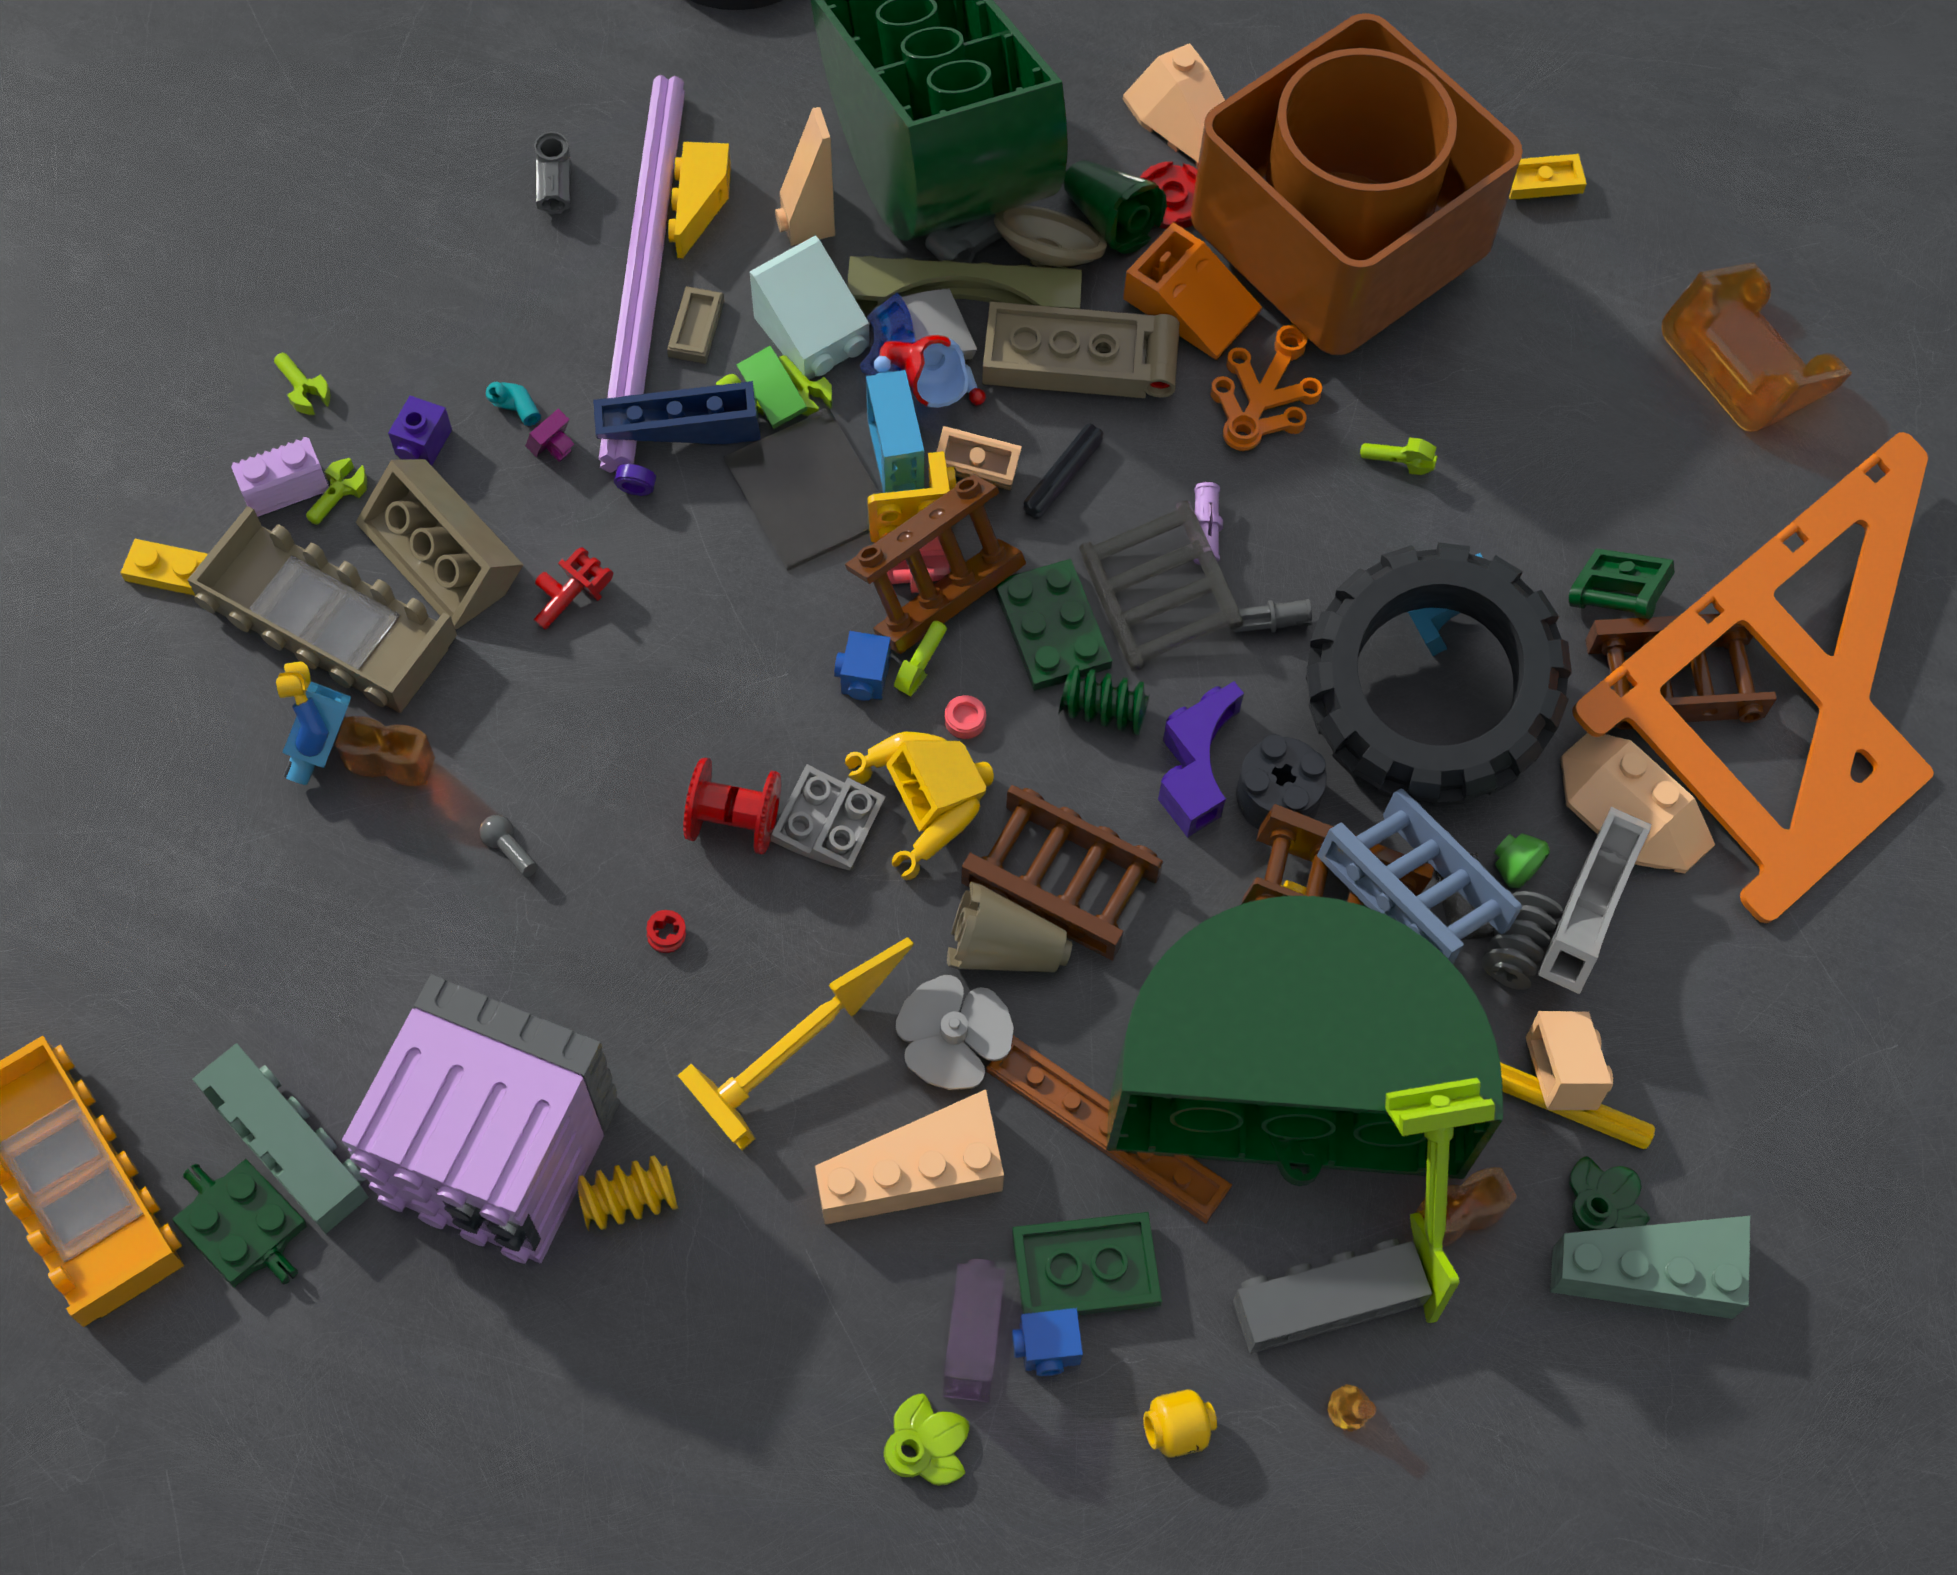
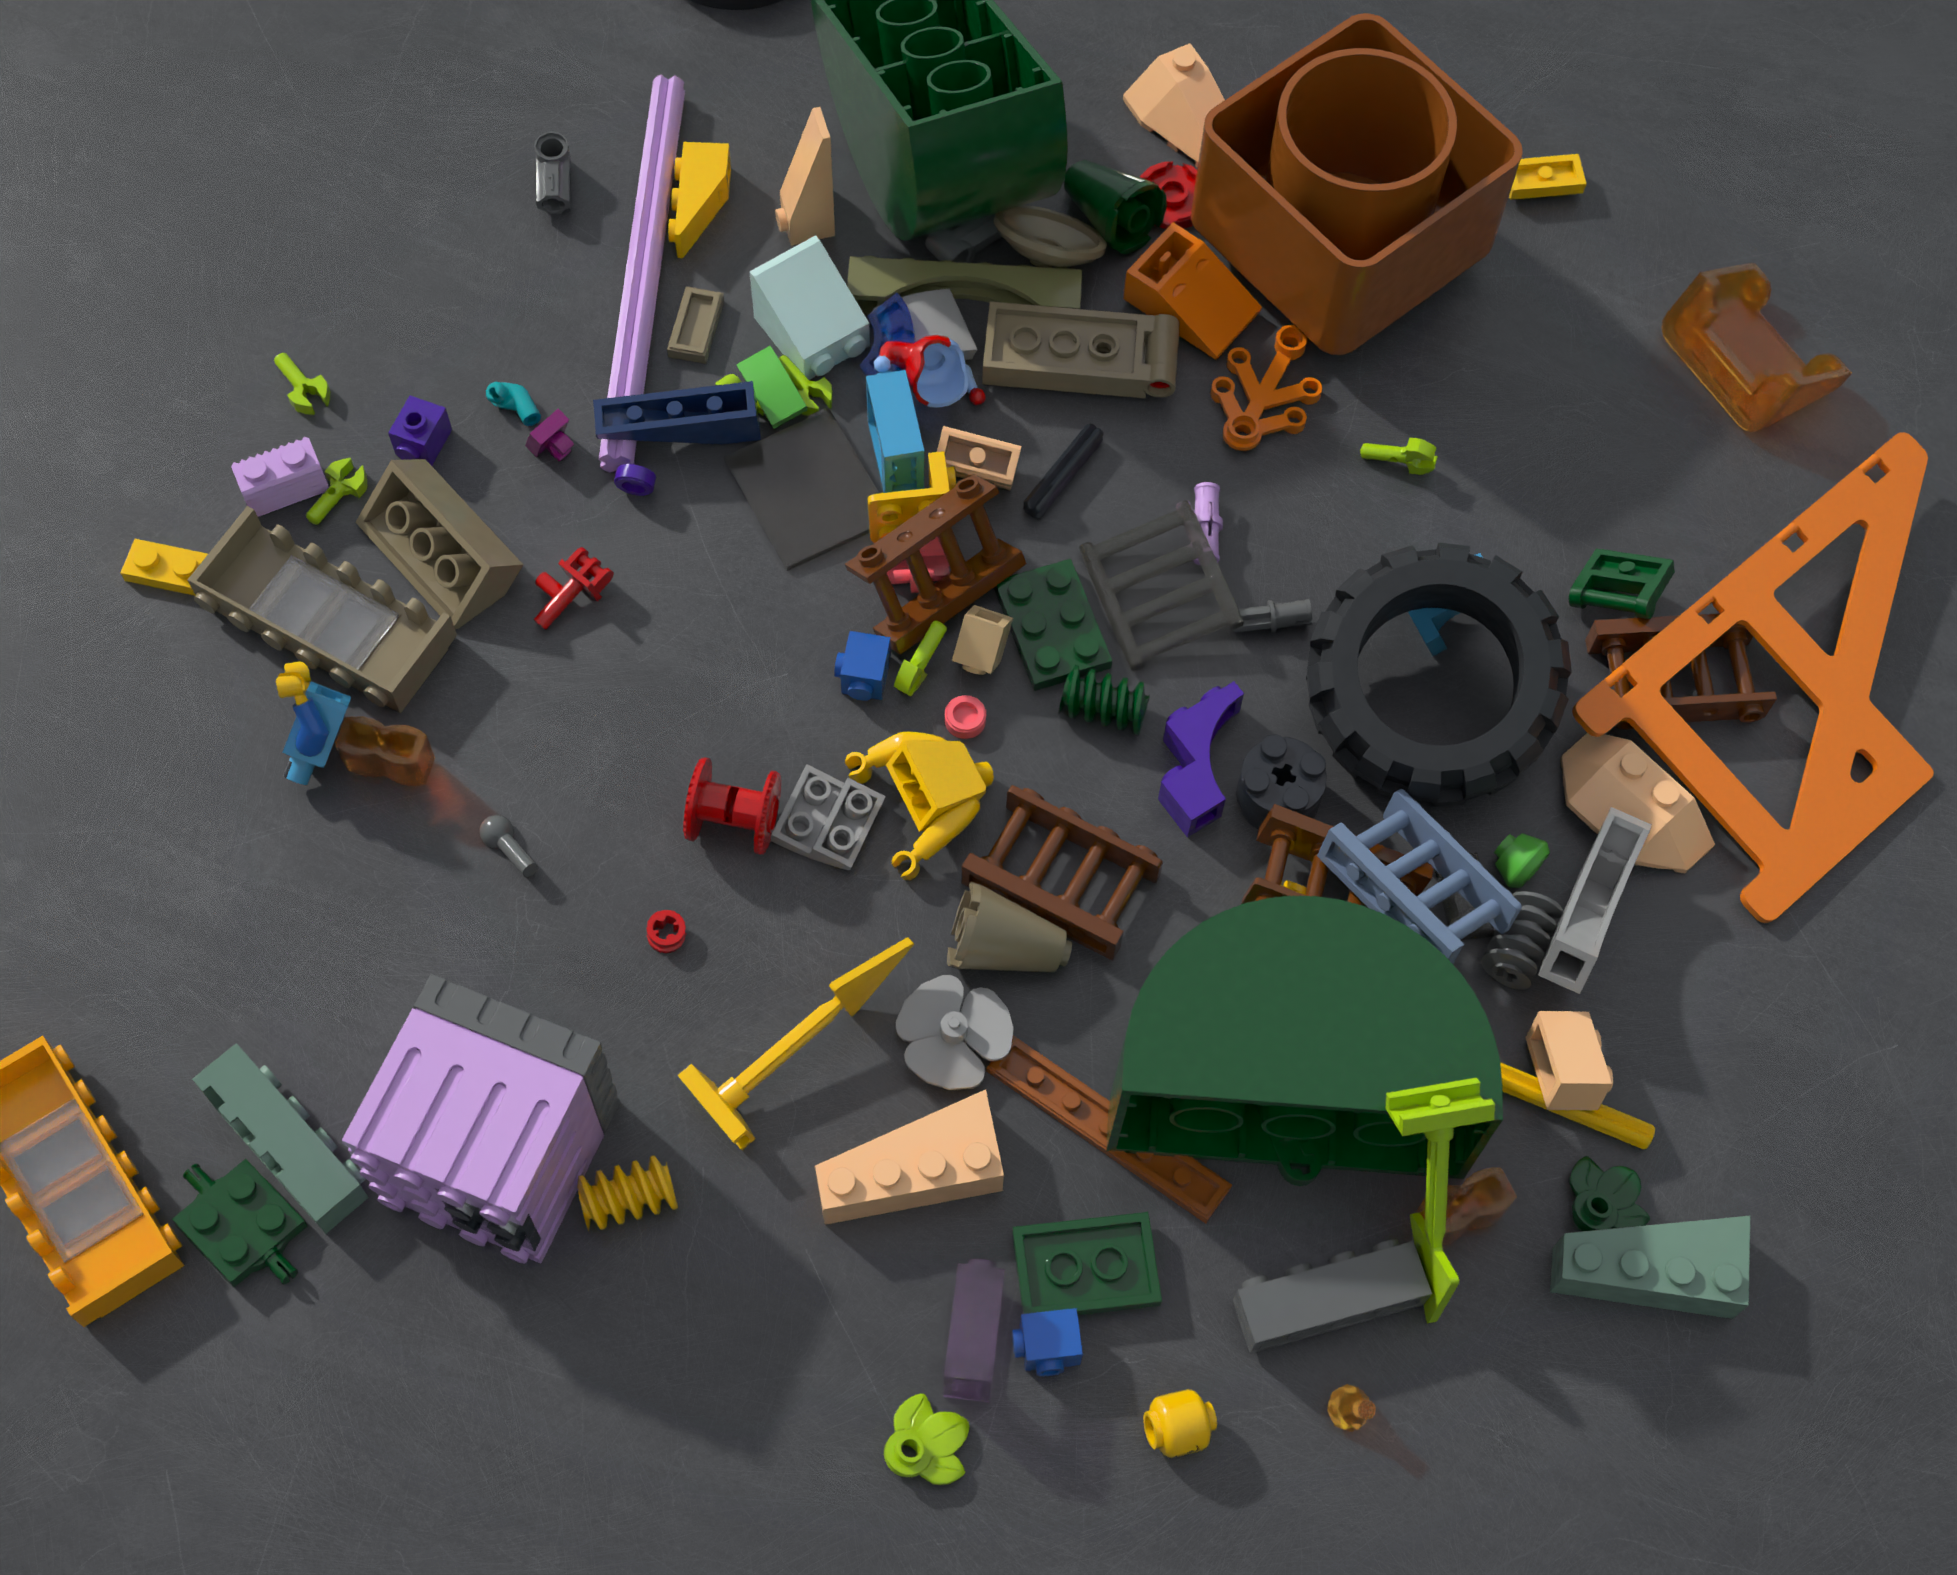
none -> tan brick [952,605,1013,675]

